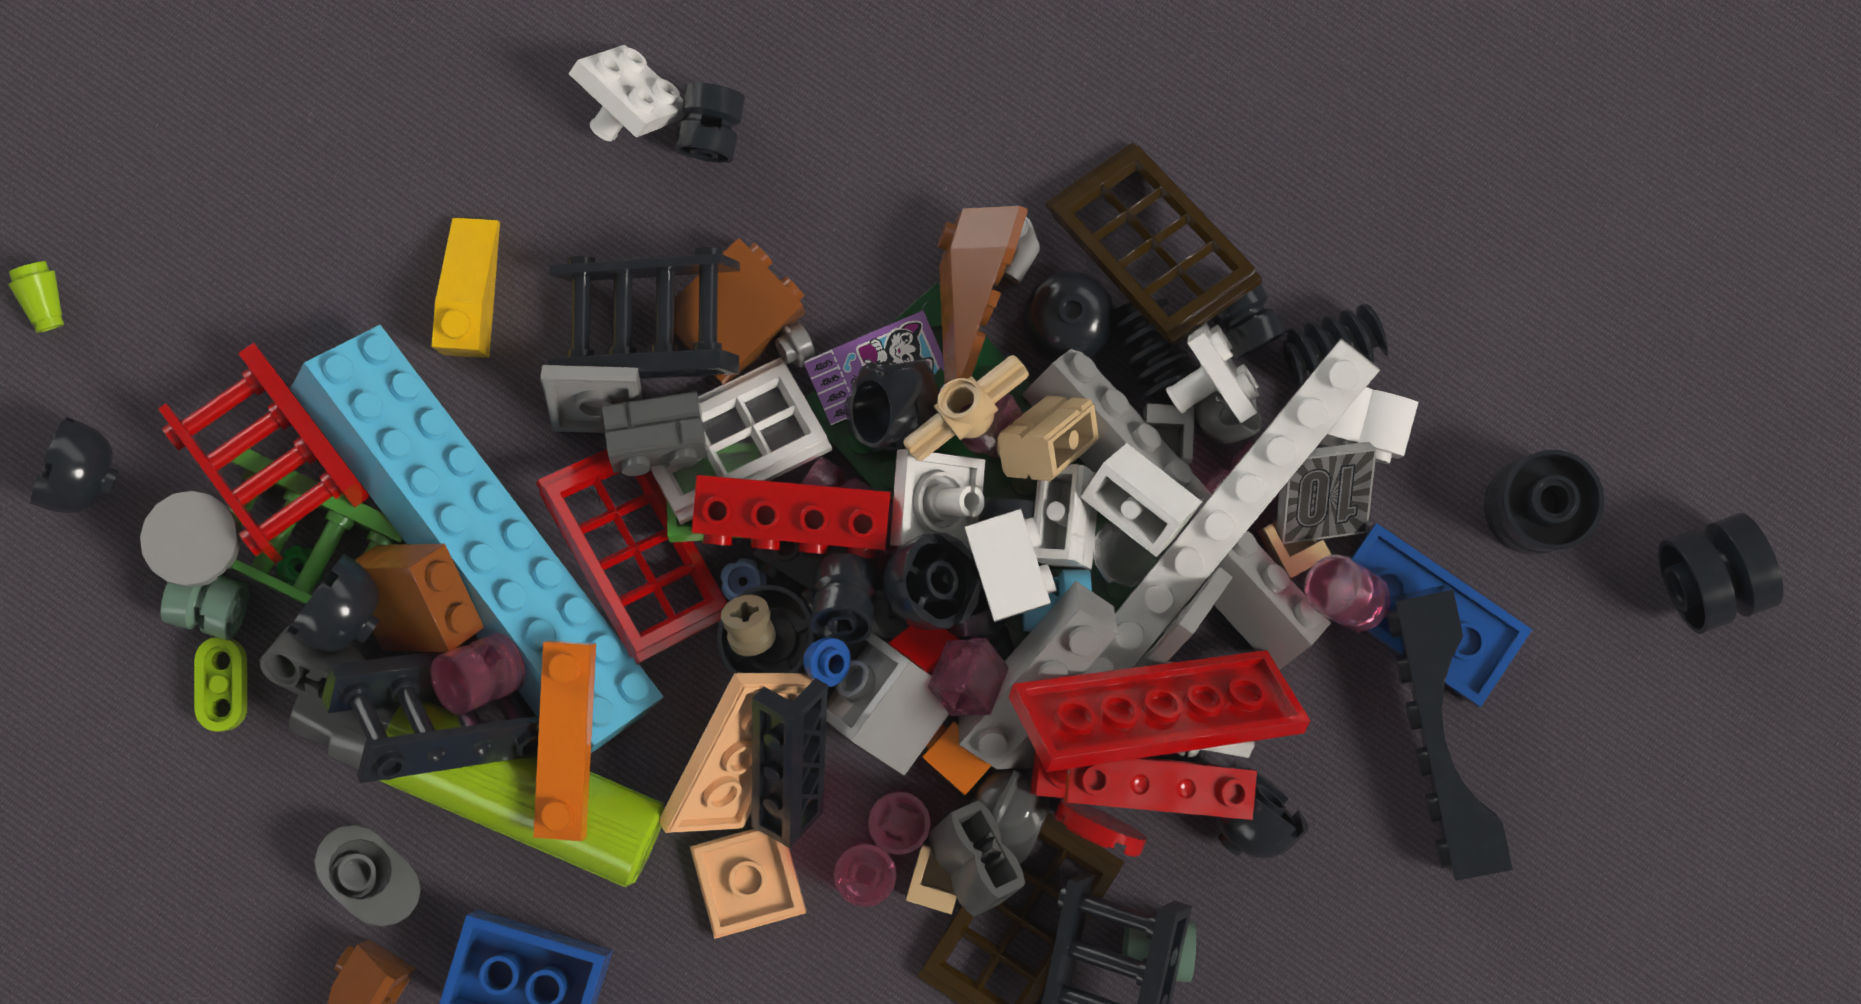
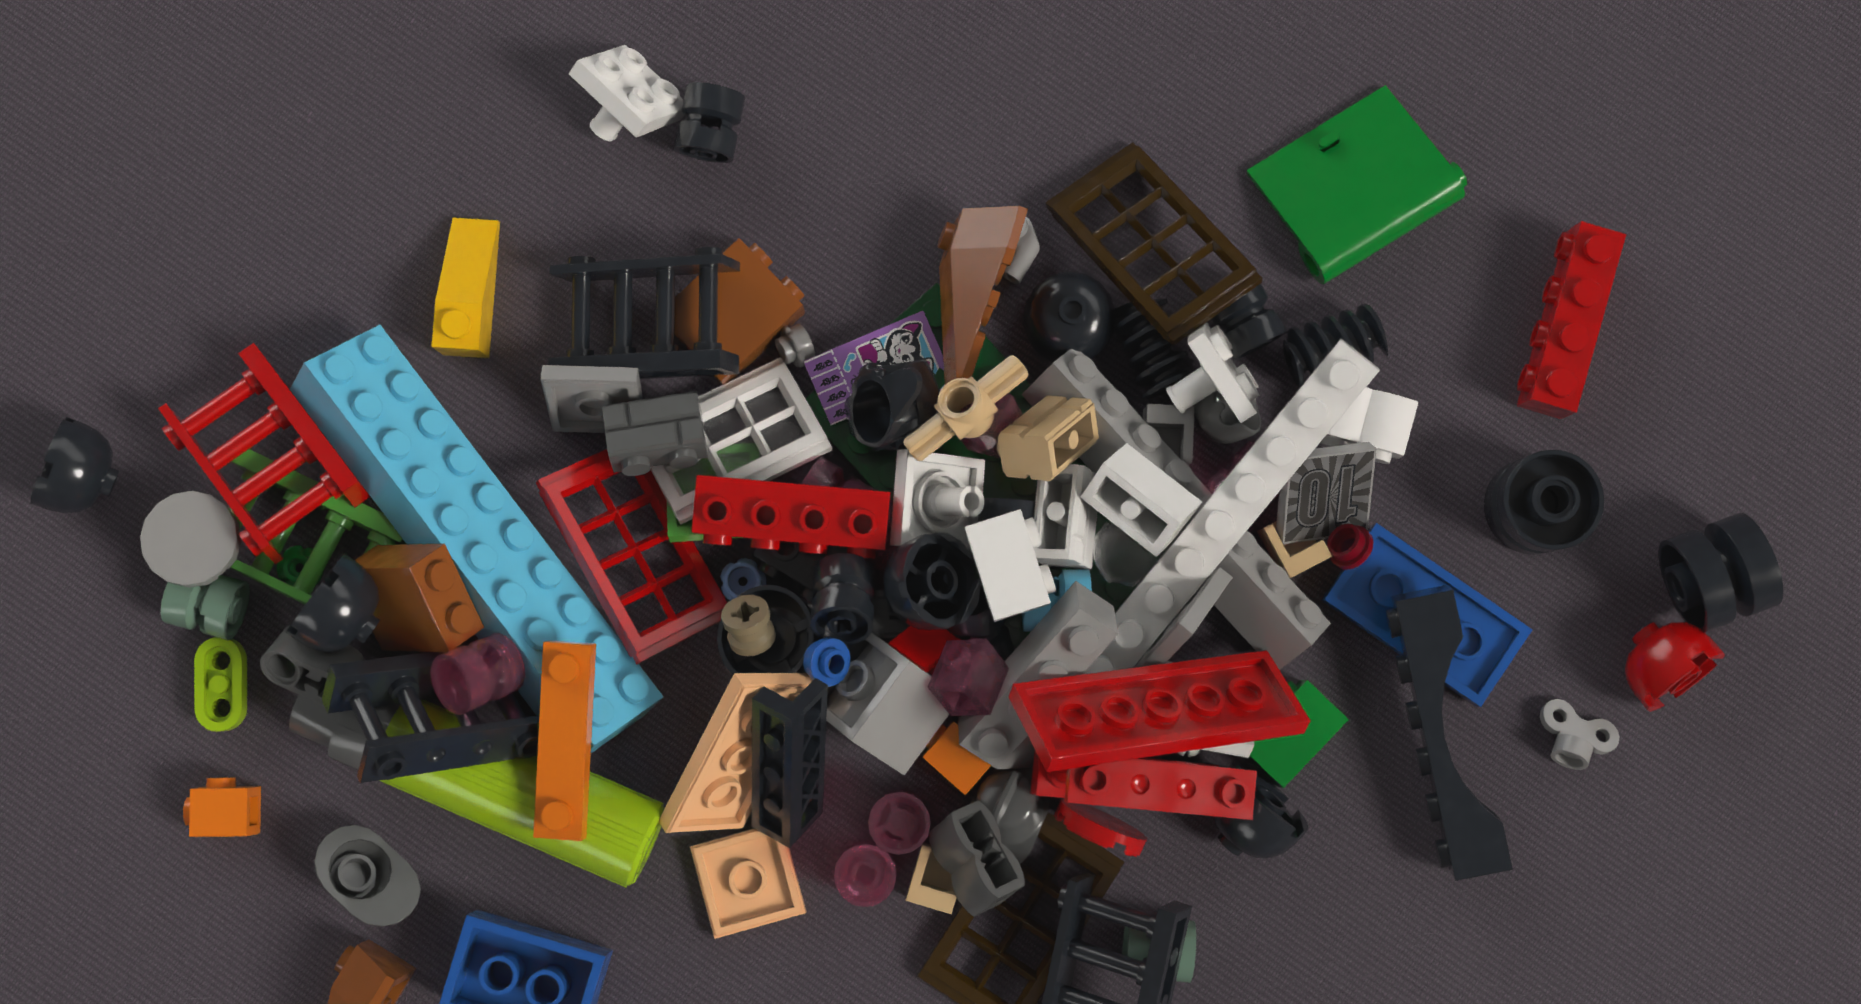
lime cone [8,261,64,333] -> none
clear pink wheel [1305,554,1390,632] -> none
none -> orange brick [183,777,261,837]
none -> green door [1247,85,1467,285]
none -> green brick [1247,680,1349,788]
none -> dark red plate [1327,524,1374,570]
none -> red brick [1517,221,1626,419]
none -> light grey piece [1540,699,1619,770]
none -> red cylinder [1625,622,1725,712]

